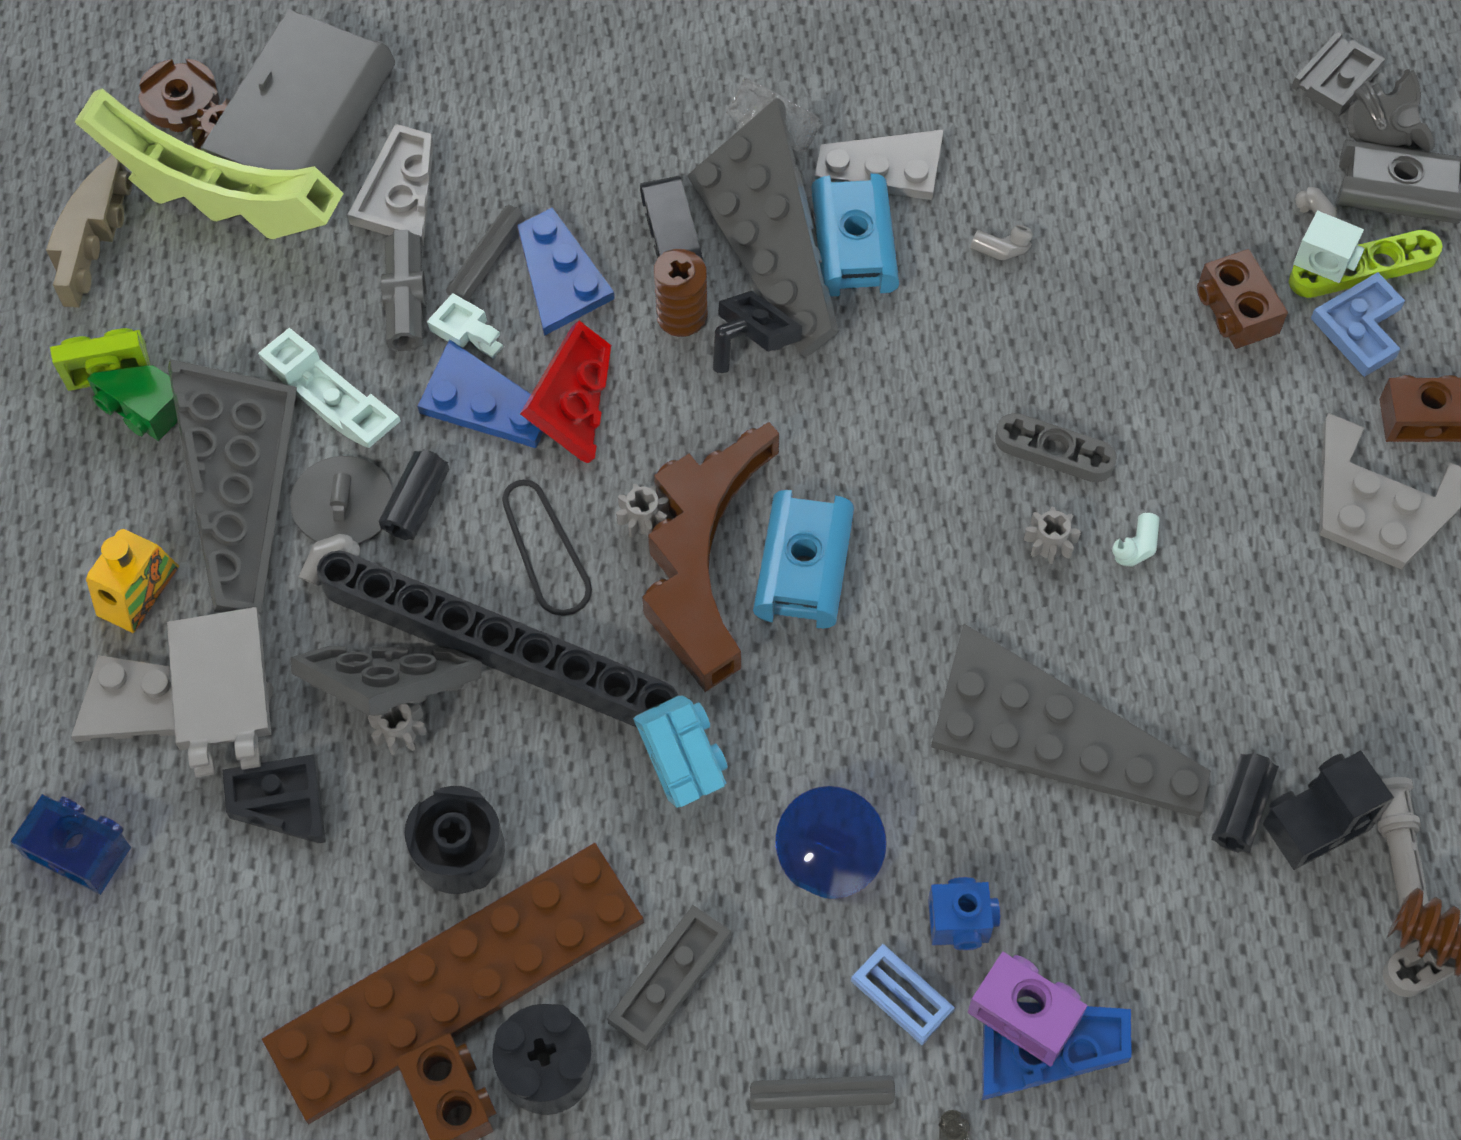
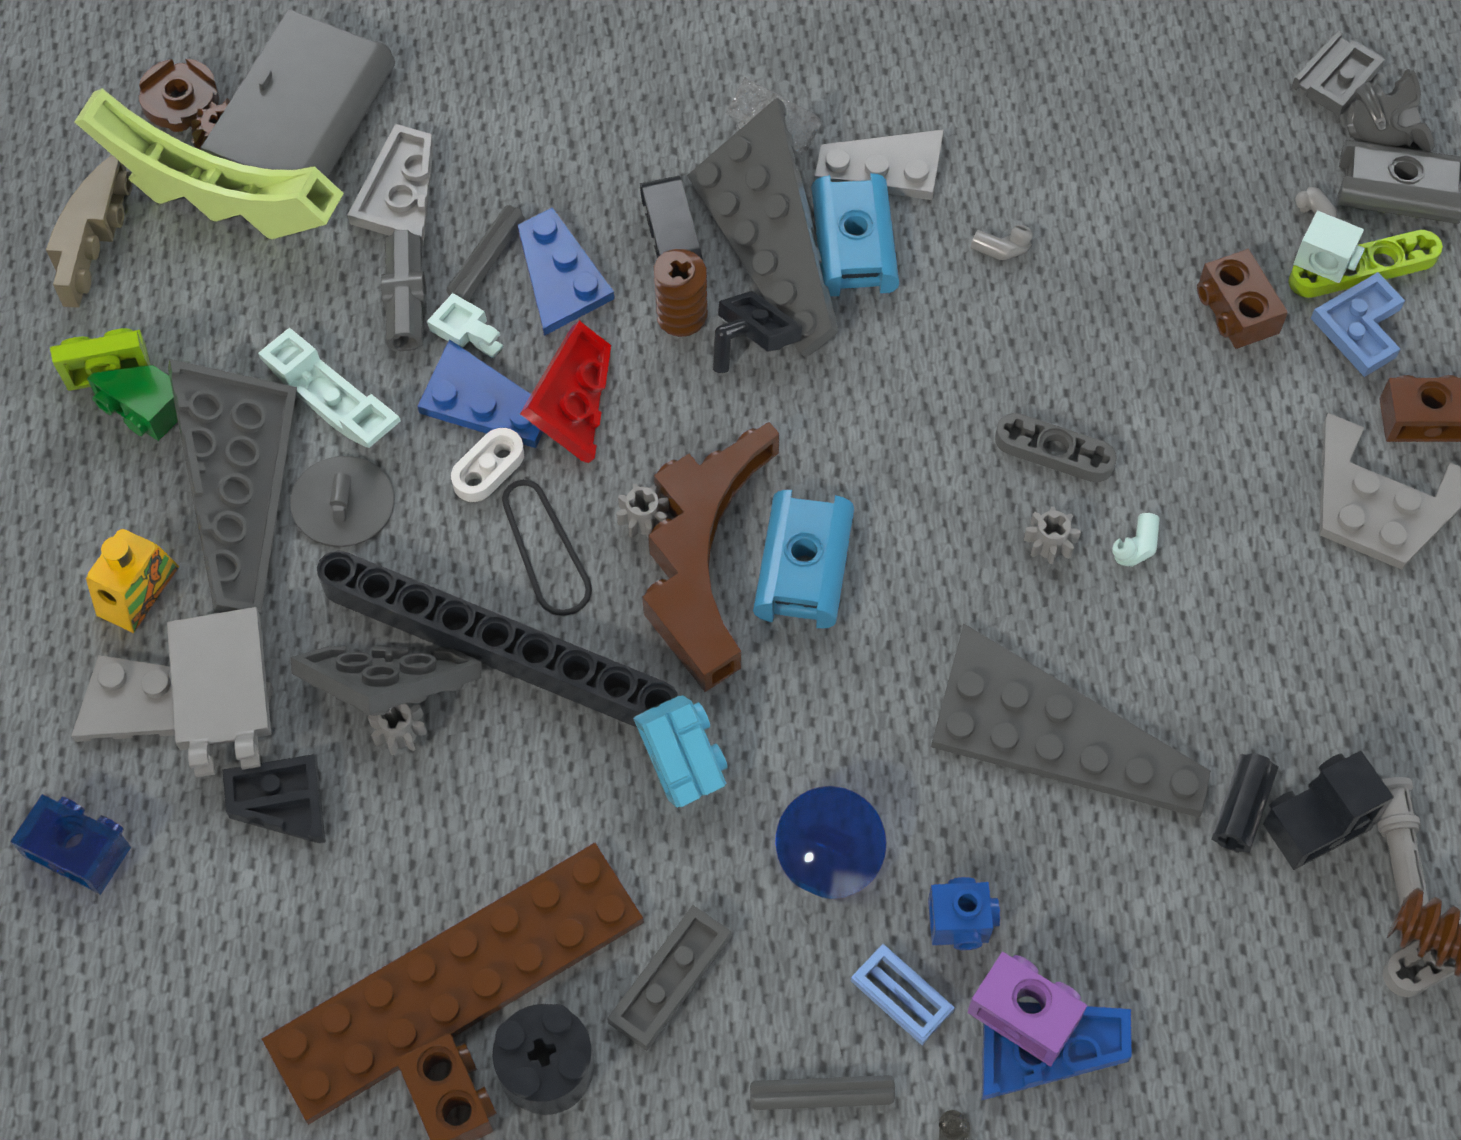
light grey arm [298,534,360,586] -> none
black axle [378,449,449,541] -> none
black brick [405,786,505,894] -> none
none -> white plate [451,428,524,502]

